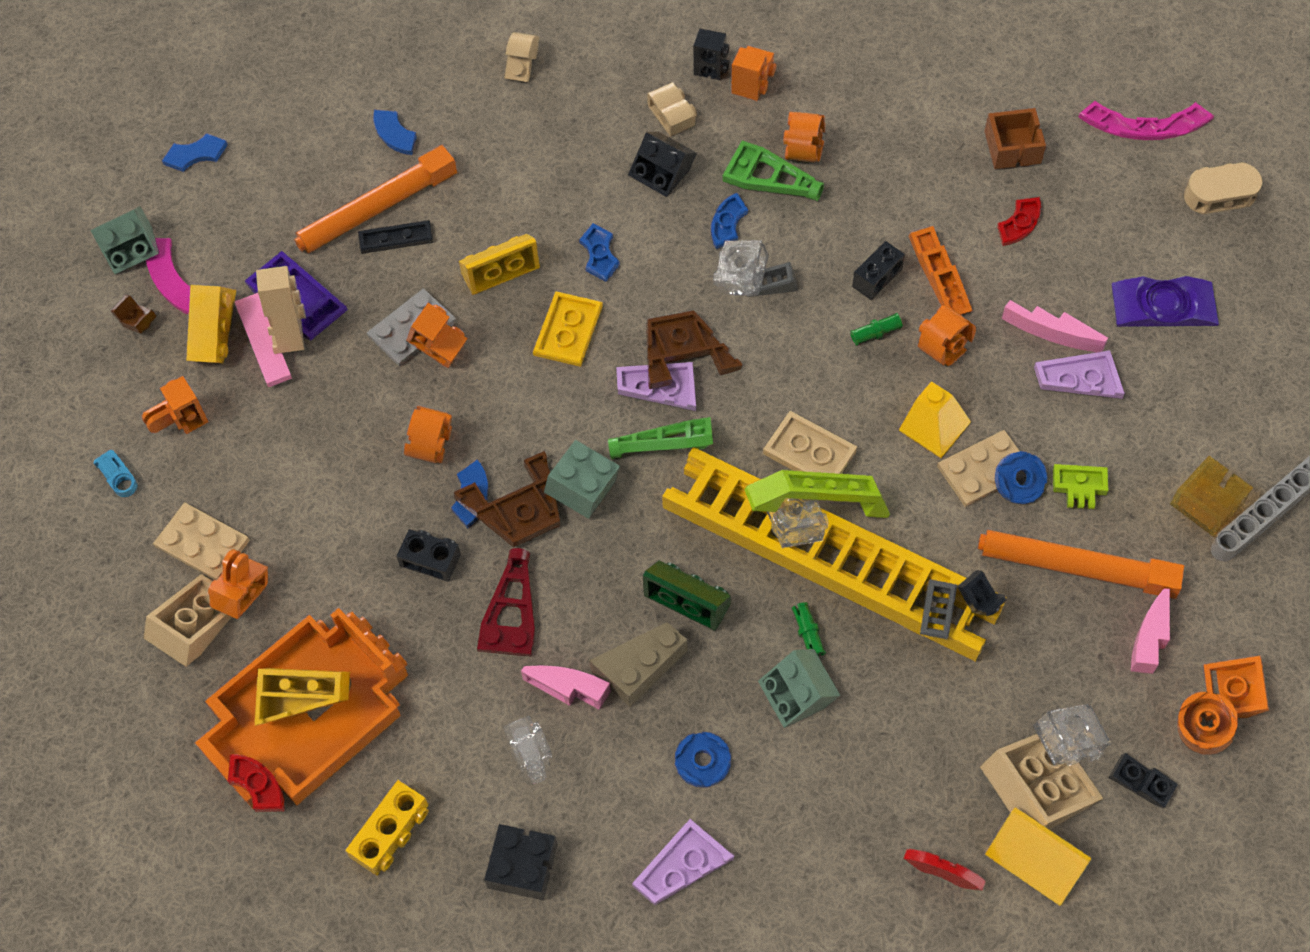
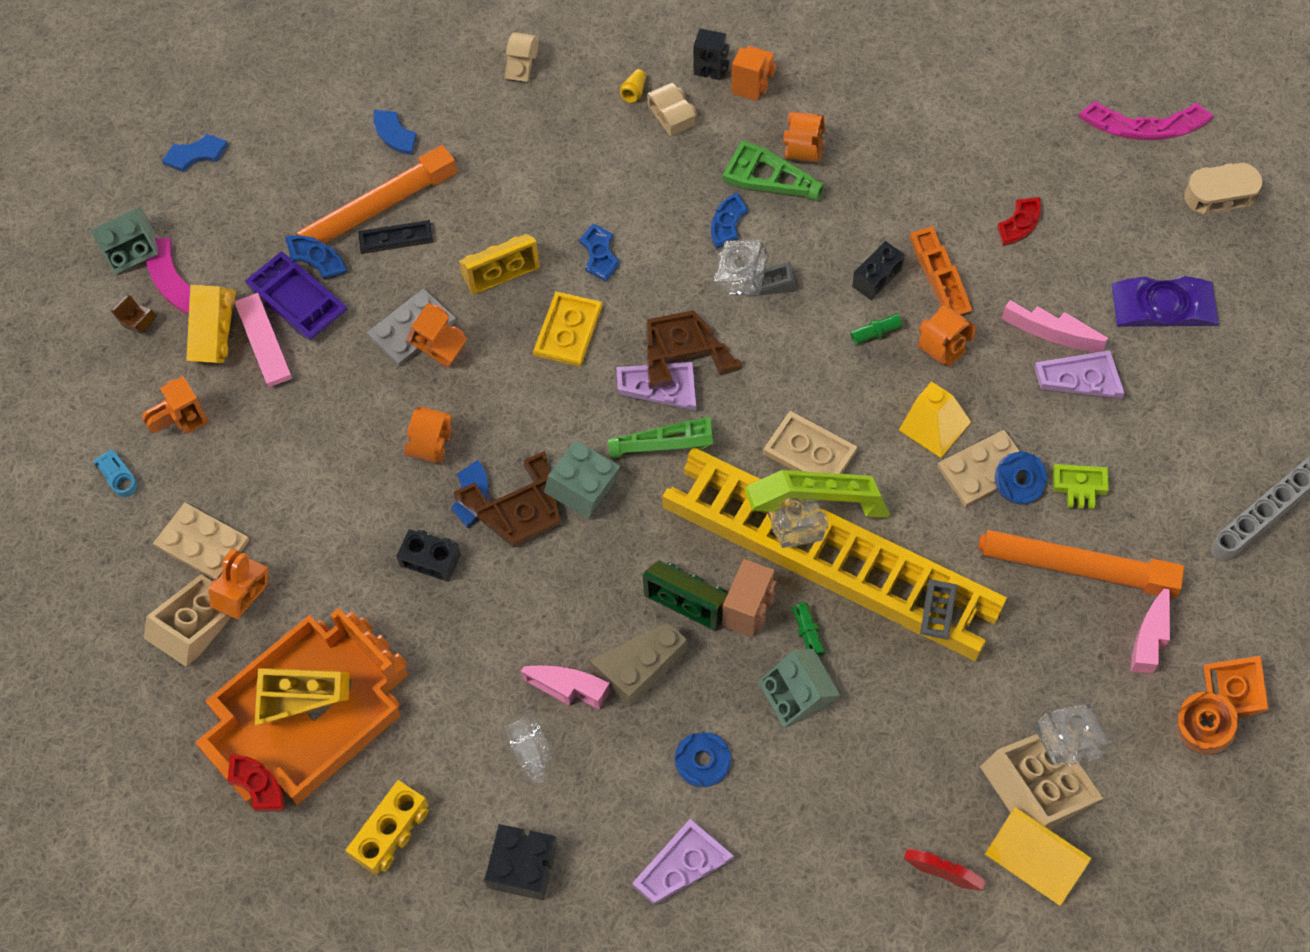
tan wedge [256,266,306,354] -> none
dark red plate [477,548,535,657] -> none
black slope [628,131,697,197] -> none
black bracket [957,570,1007,616] -> none
dark orange piece [984,108,1046,169] -> none
black slope [1108,753,1178,809] -> none
clear yellow piece [1170,456,1253,537] -> none
none -> blue tile [284,235,347,279]
none -> yellow cone [620,69,647,103]
none -> nougat brick [722,559,777,637]

